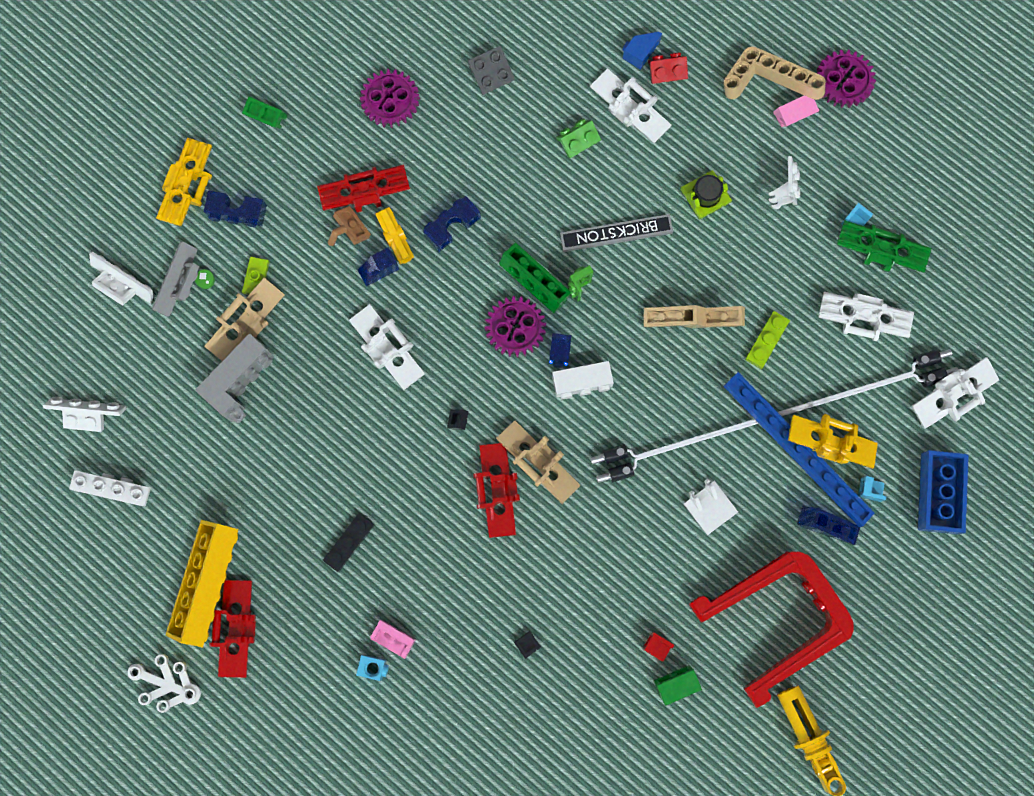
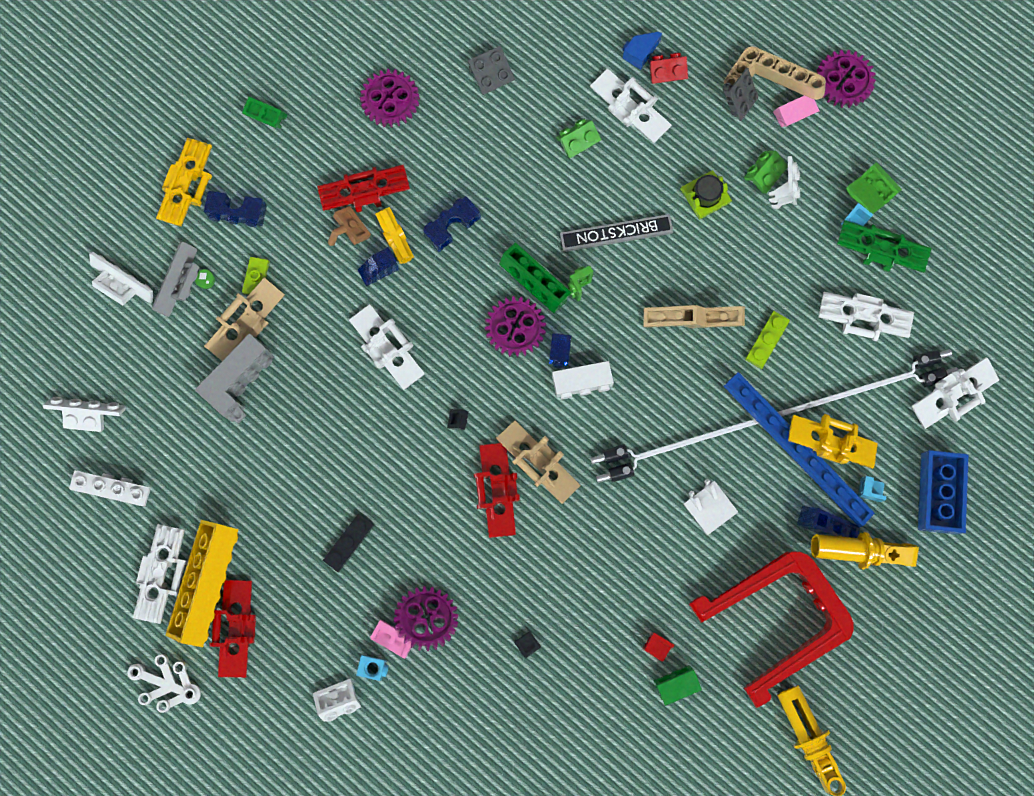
none -> white piece [133,524,188,624]
none -> white bracket [313,679,361,721]
none -> magenta gear [393,586,459,651]
none -> dark grey hinge [723,68,759,121]
none -> bright green bracket [744,150,788,193]
none -> yellow piece [811,532,919,570]
none -> bright green bracket [846,162,902,214]

